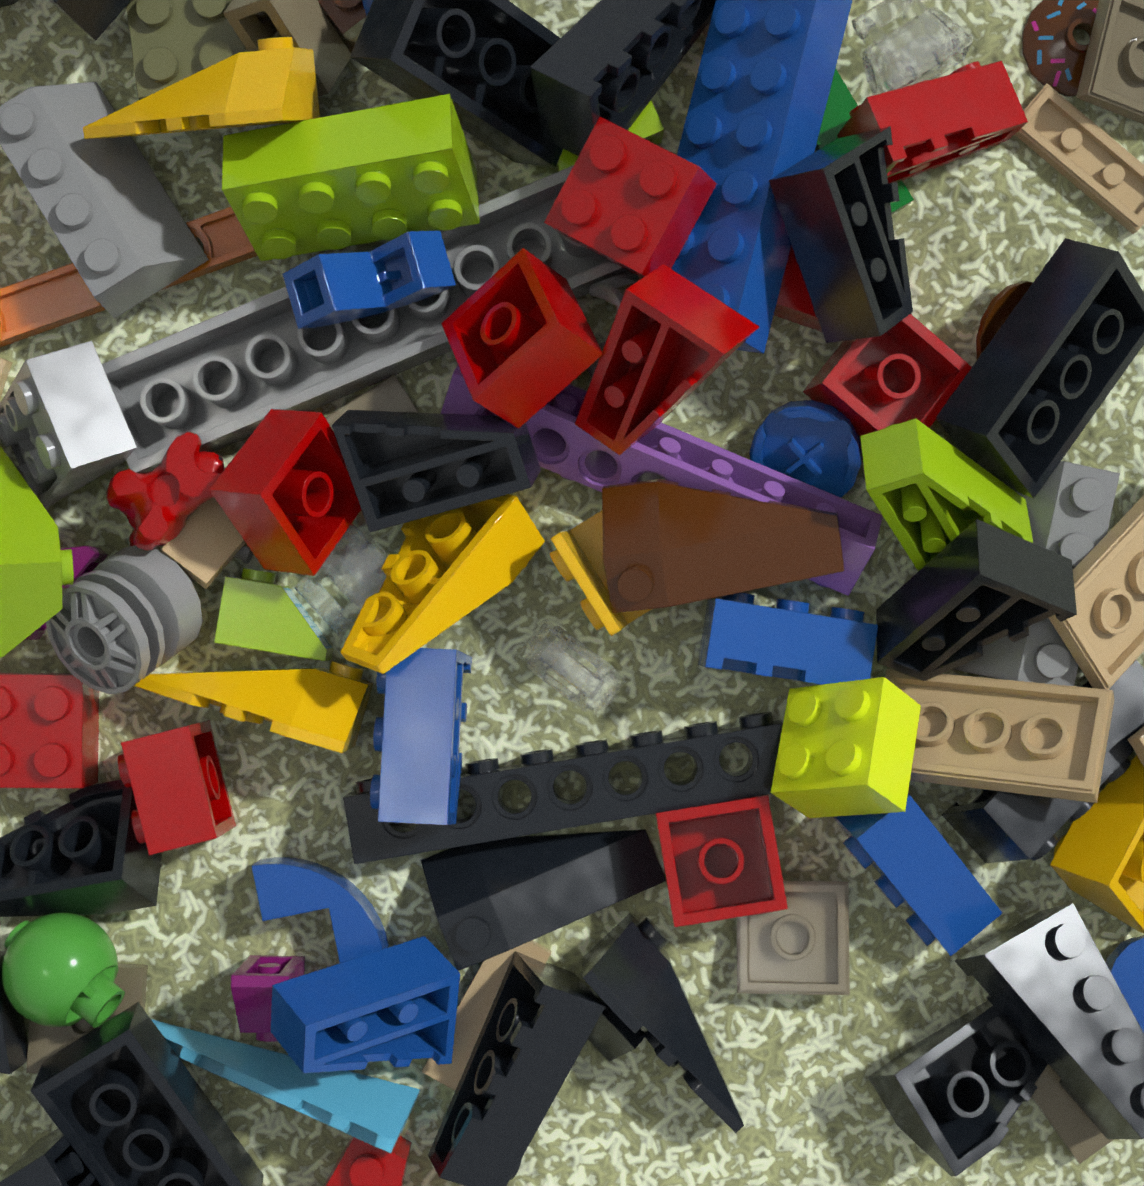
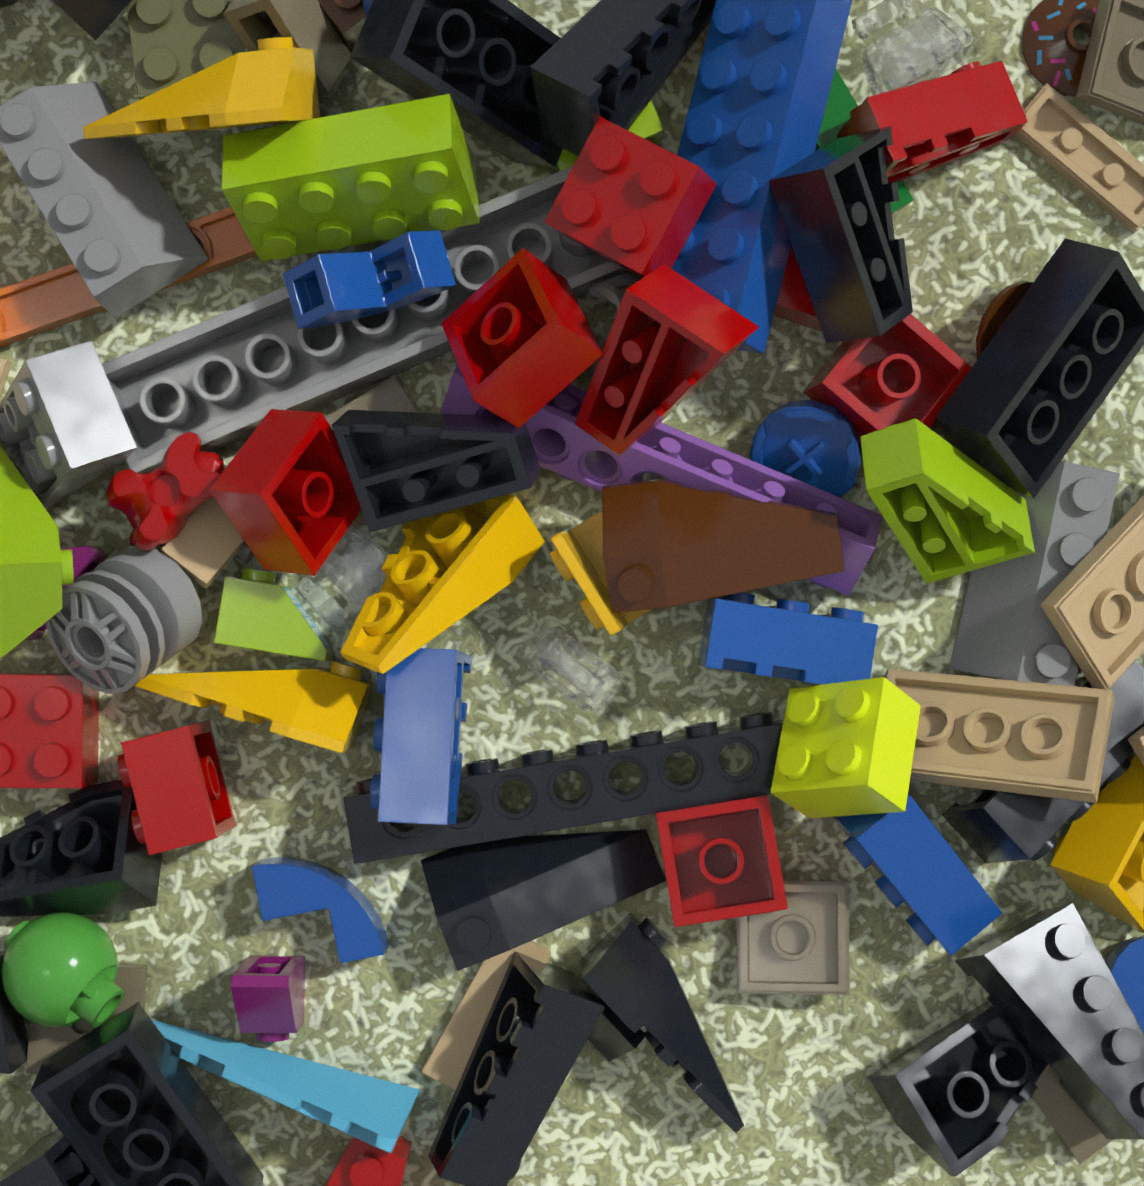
blue wedge [270,936,460,1073] -> none
black wedge [876,519,1077,681] -> none

